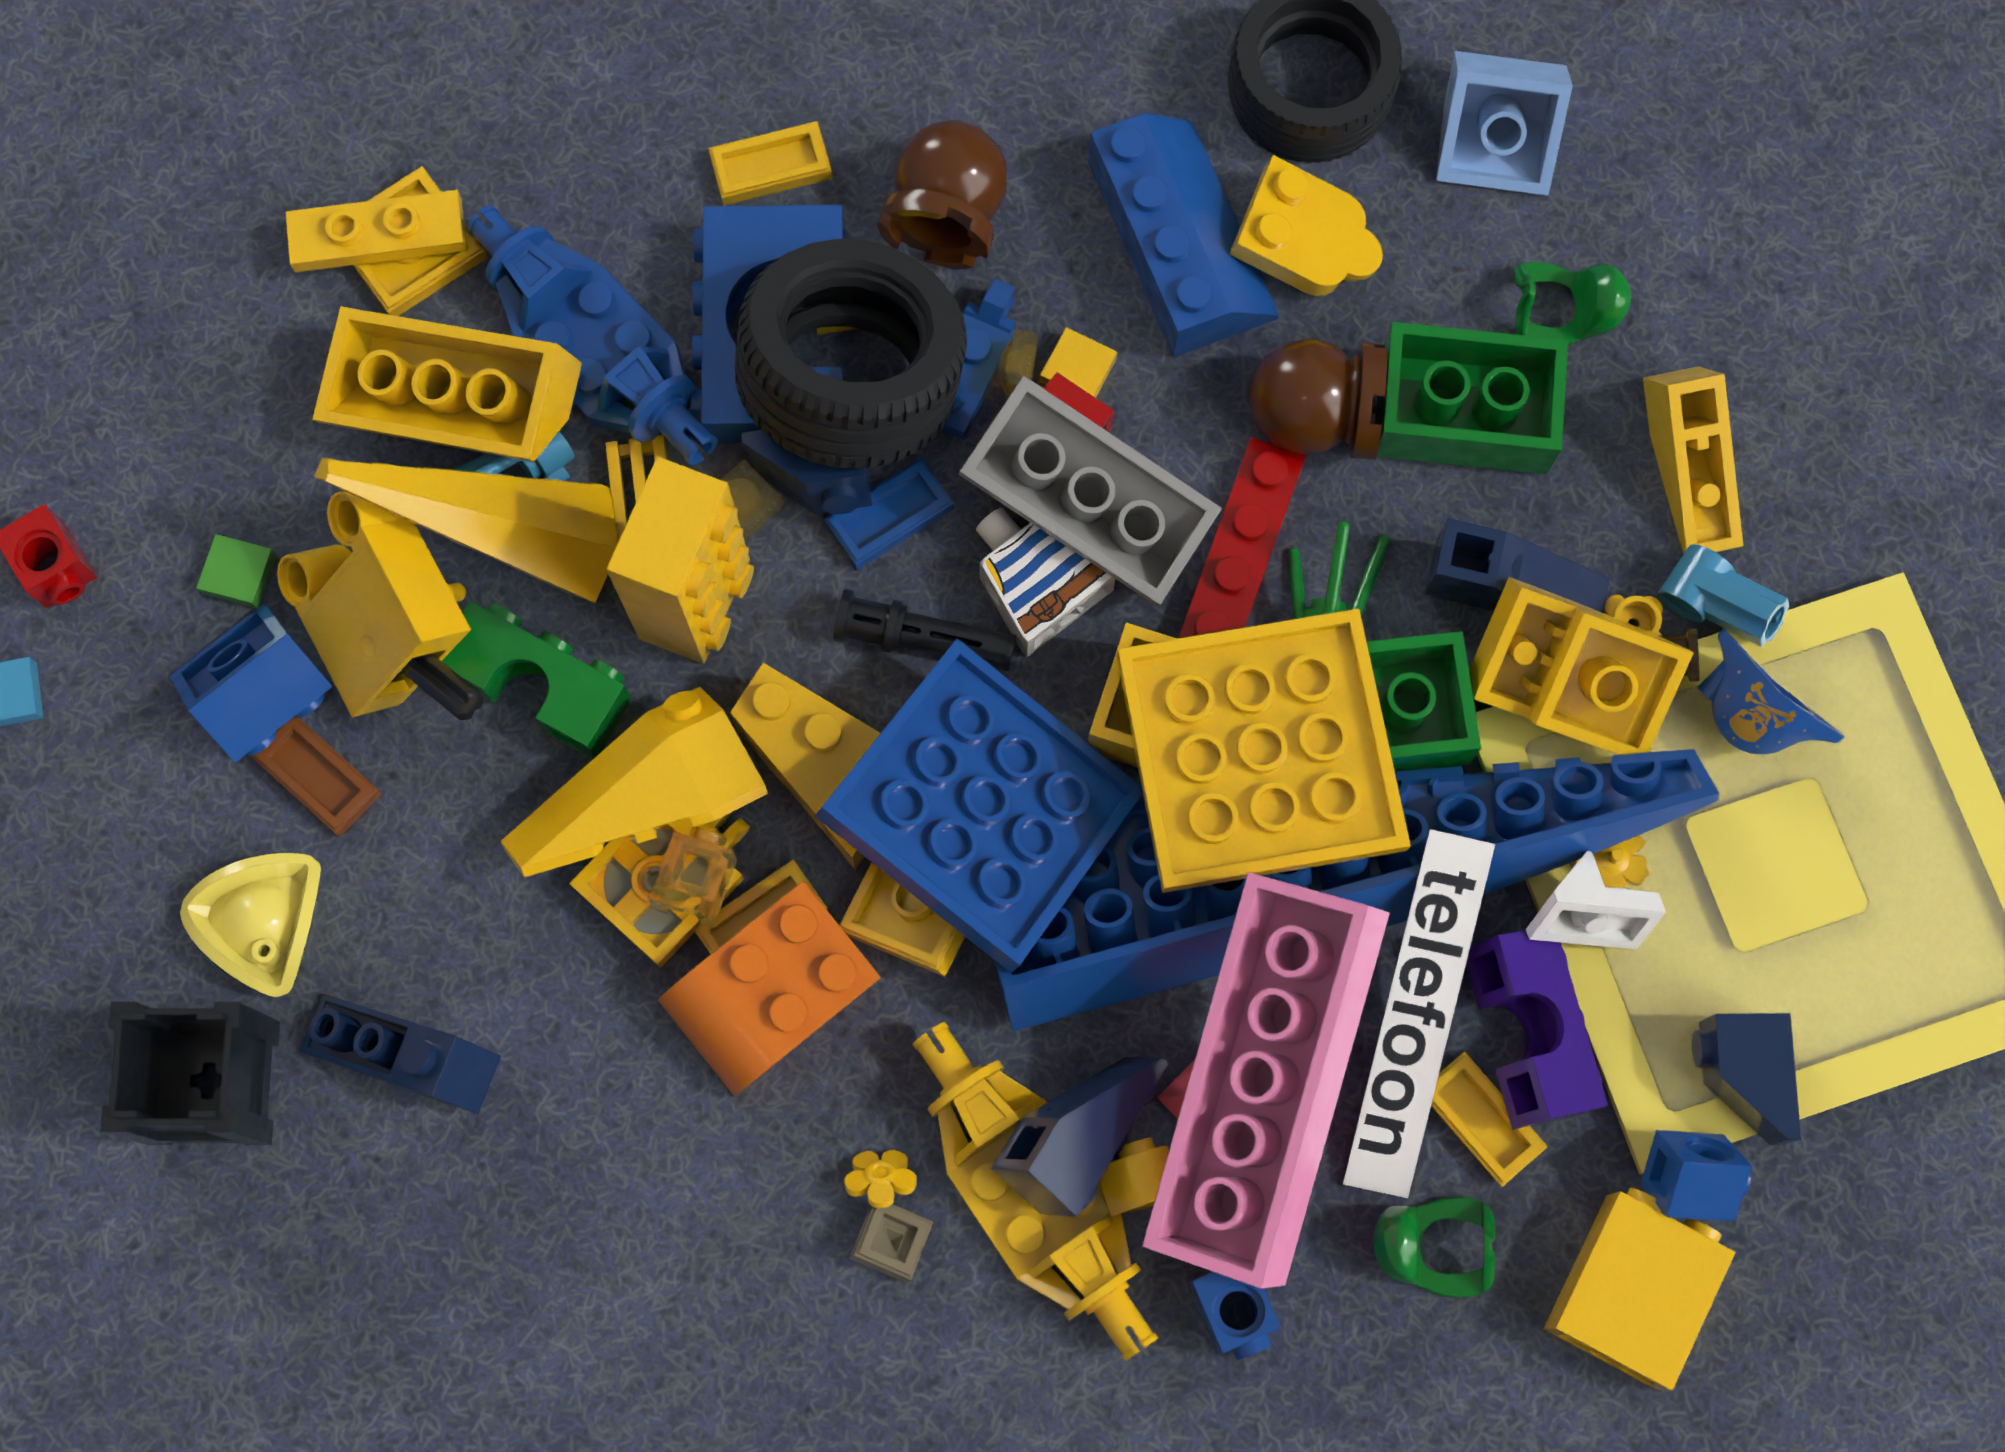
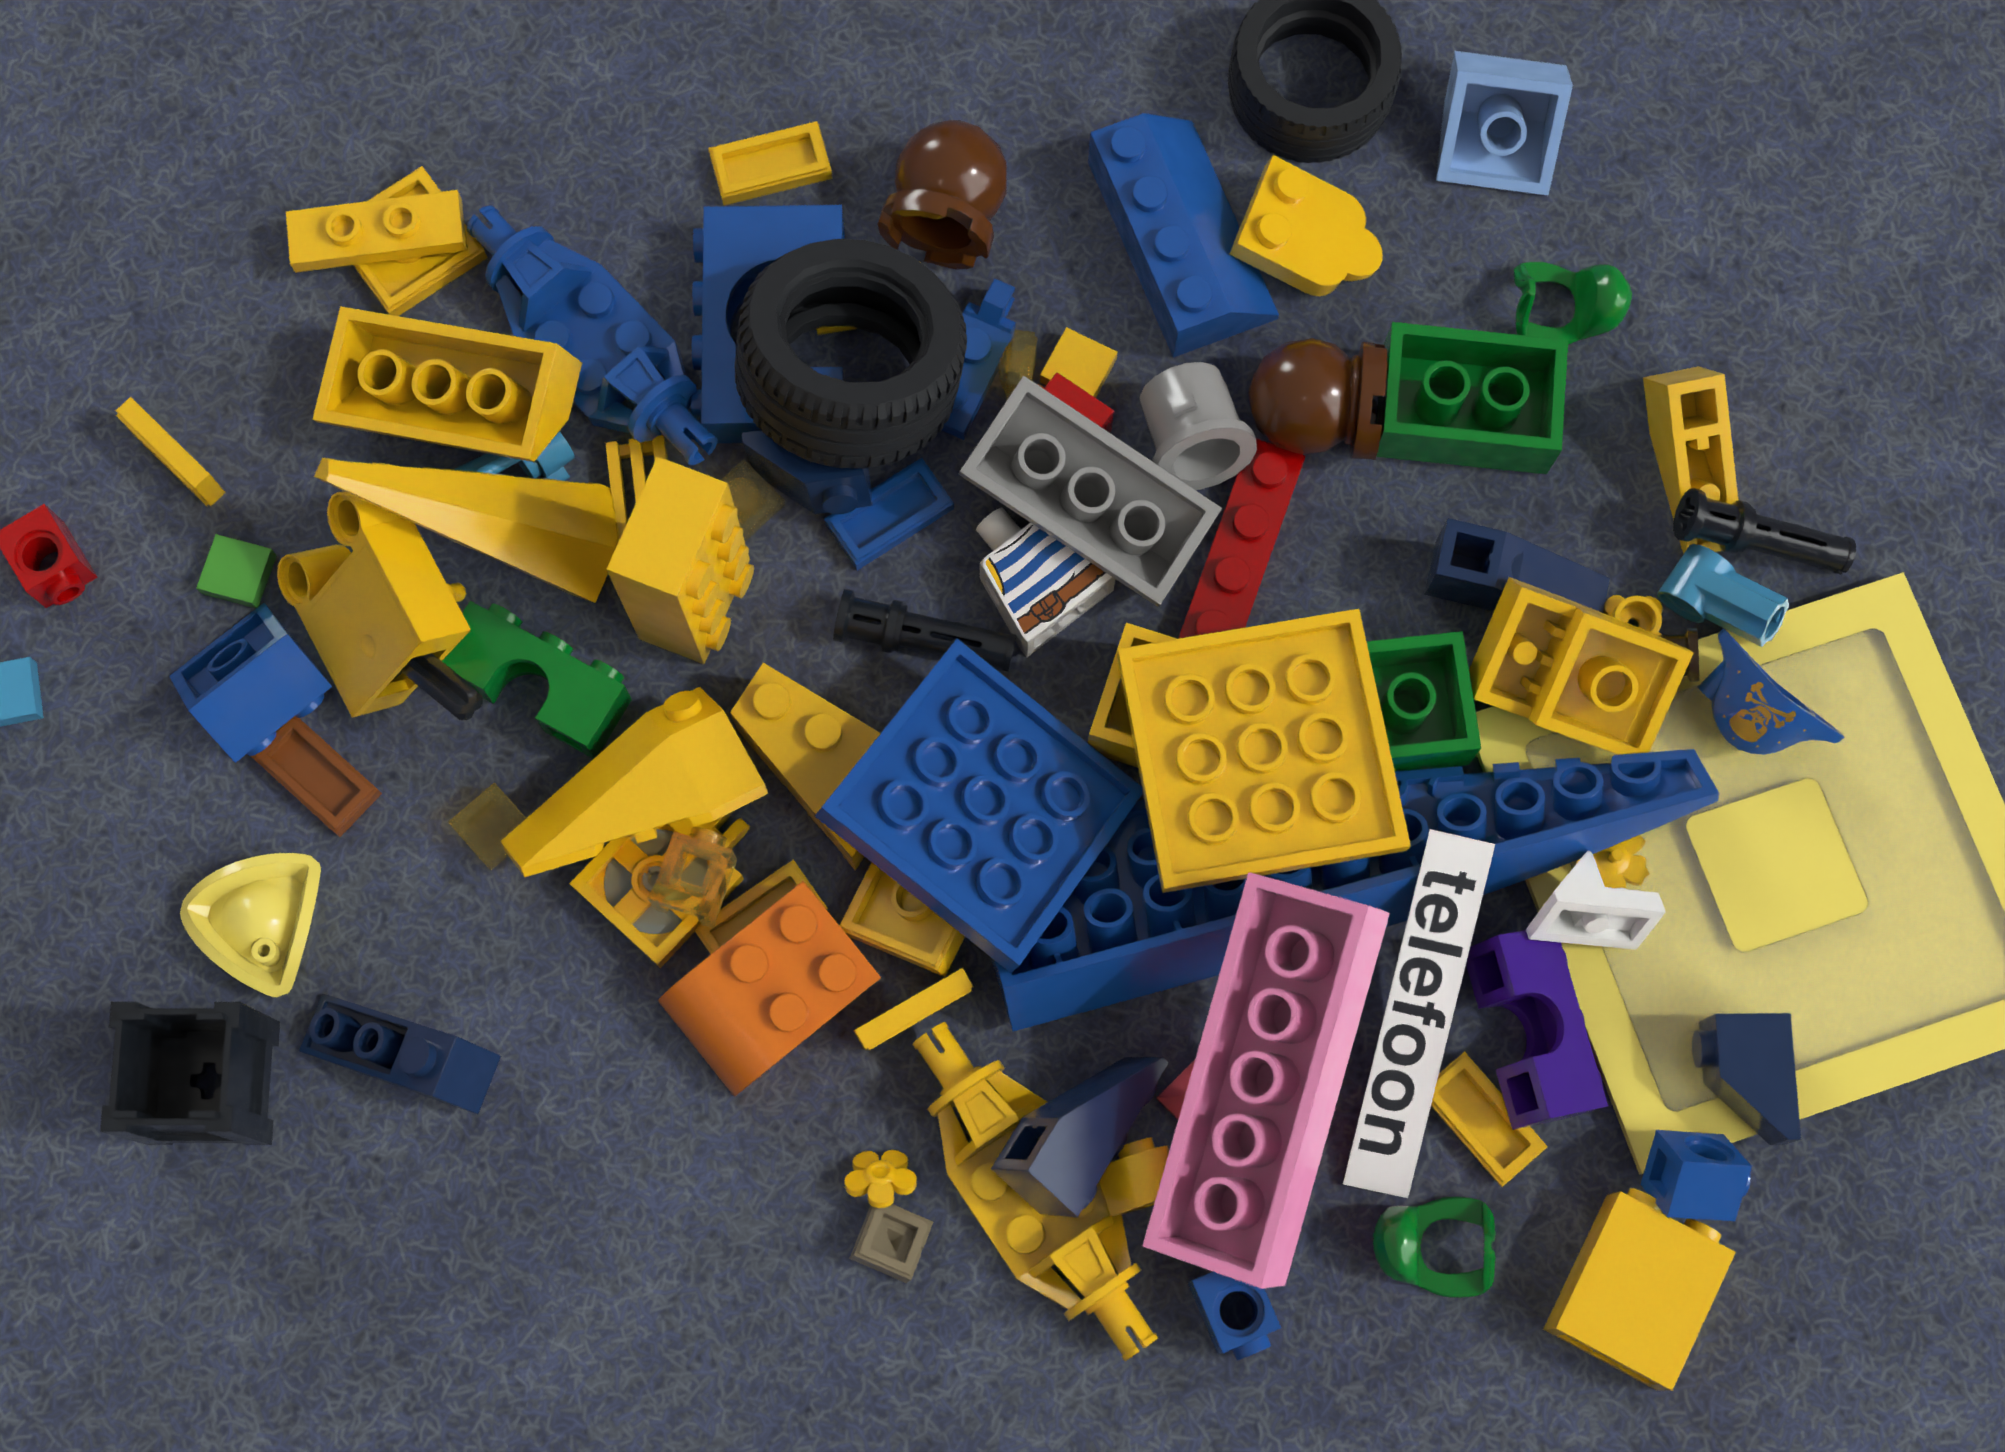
green plant [1288,521,1390,620] -> none
none -> yellow tile [115,397,226,506]
none -> clear yellow plate [448,782,526,870]
none -> yellow tile [853,968,973,1050]
none -> light grey piece [1140,362,1257,490]
none -> black pin [1673,488,1856,575]

